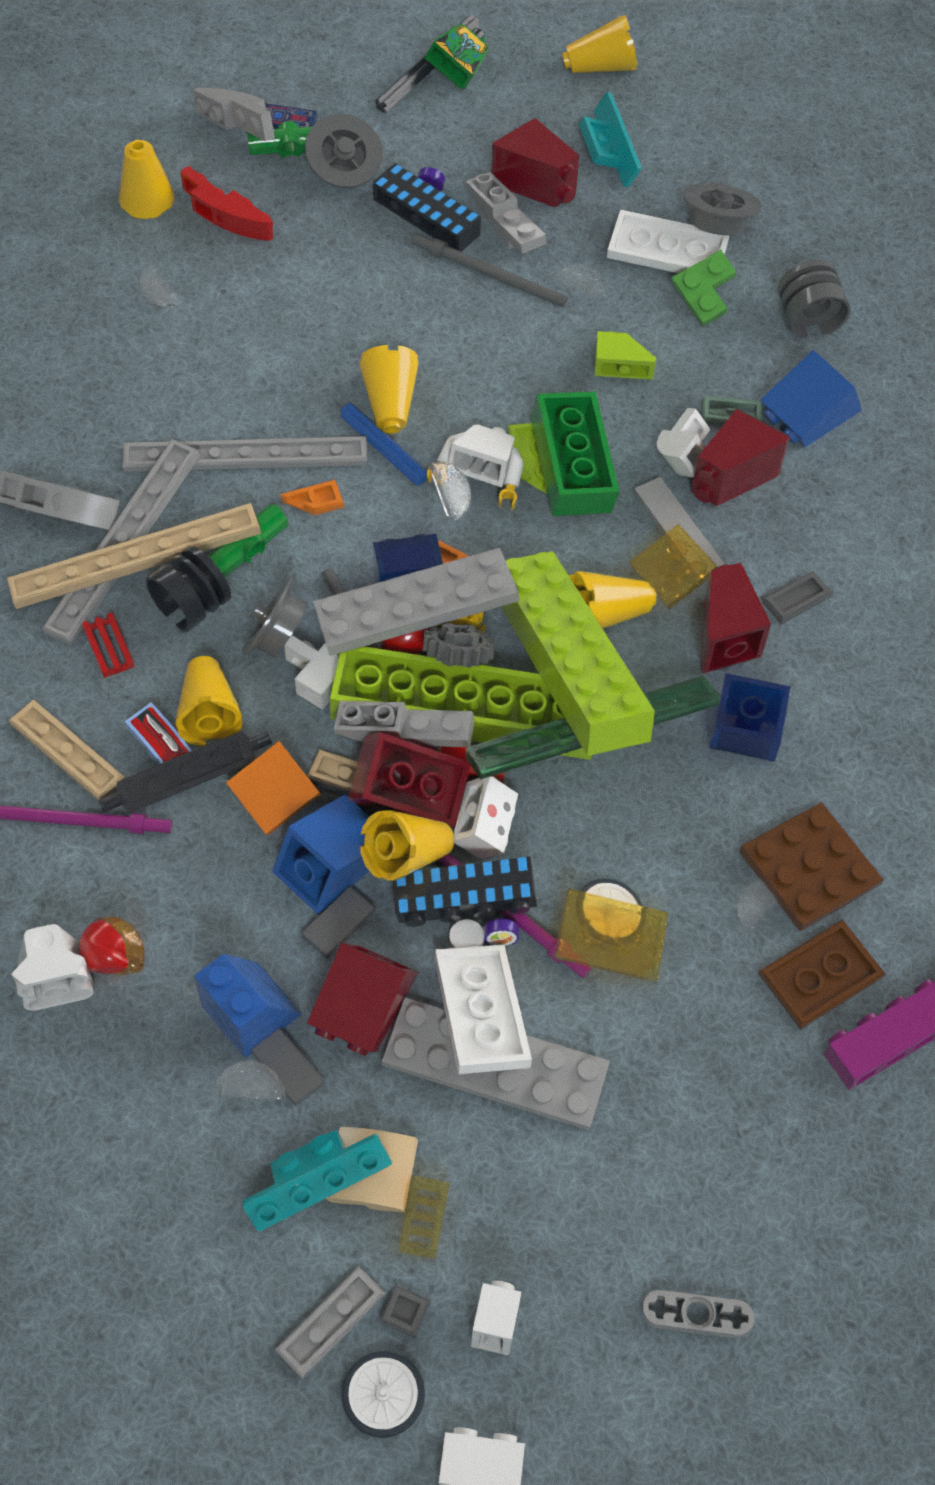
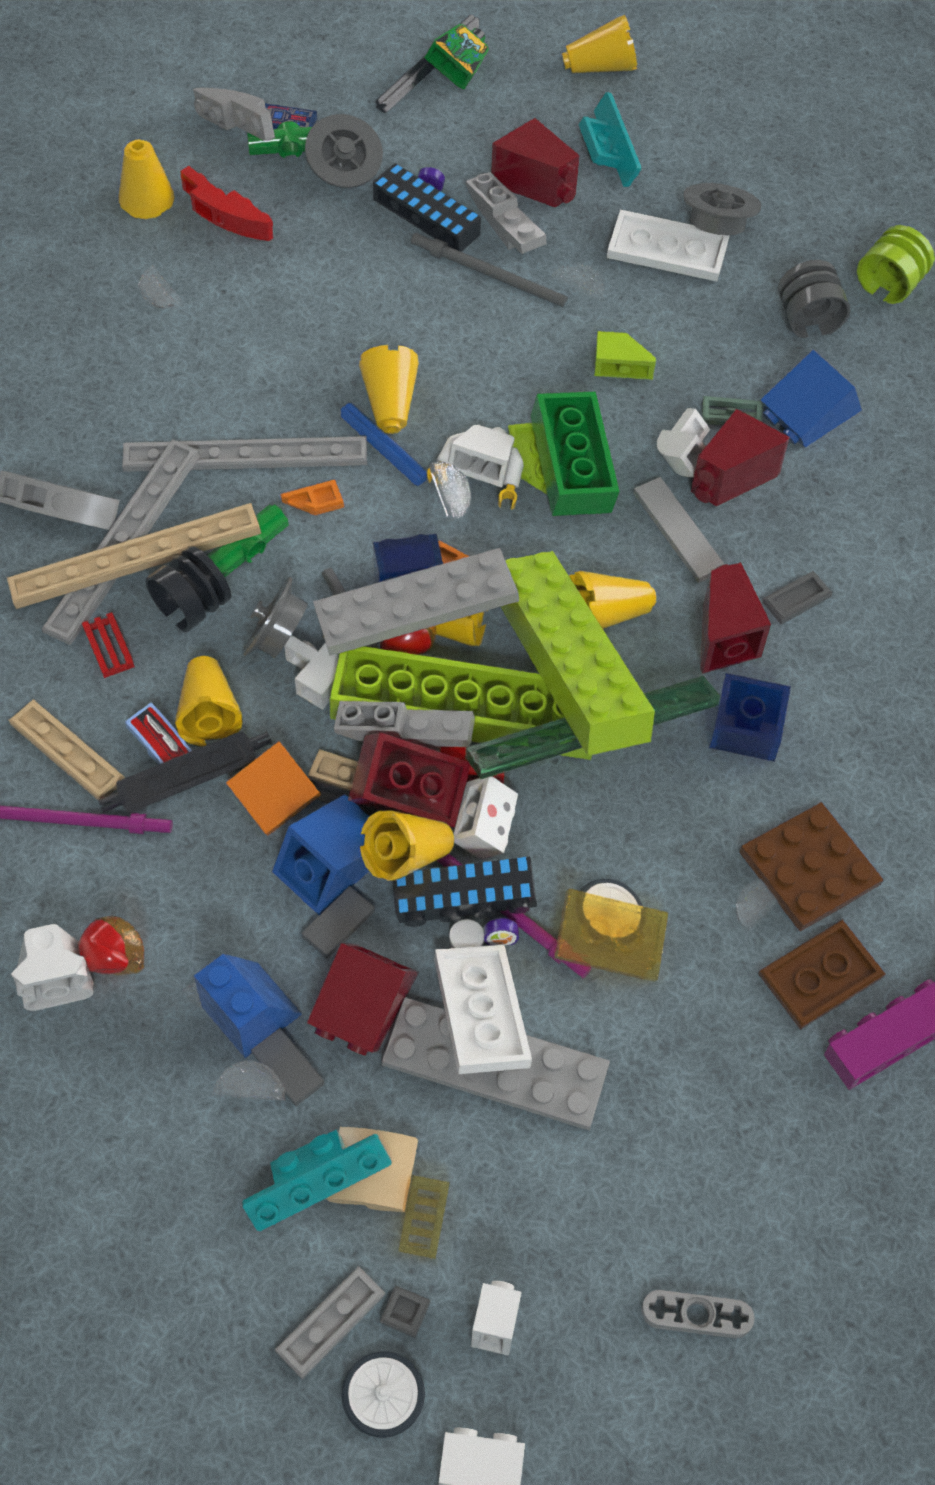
dark grey gear [423,623,495,668] -> none
clear yellow plate [629,524,717,610] -> none
bright green plate [672,250,736,326] -> none
none -> lime wheel [857,225,935,304]

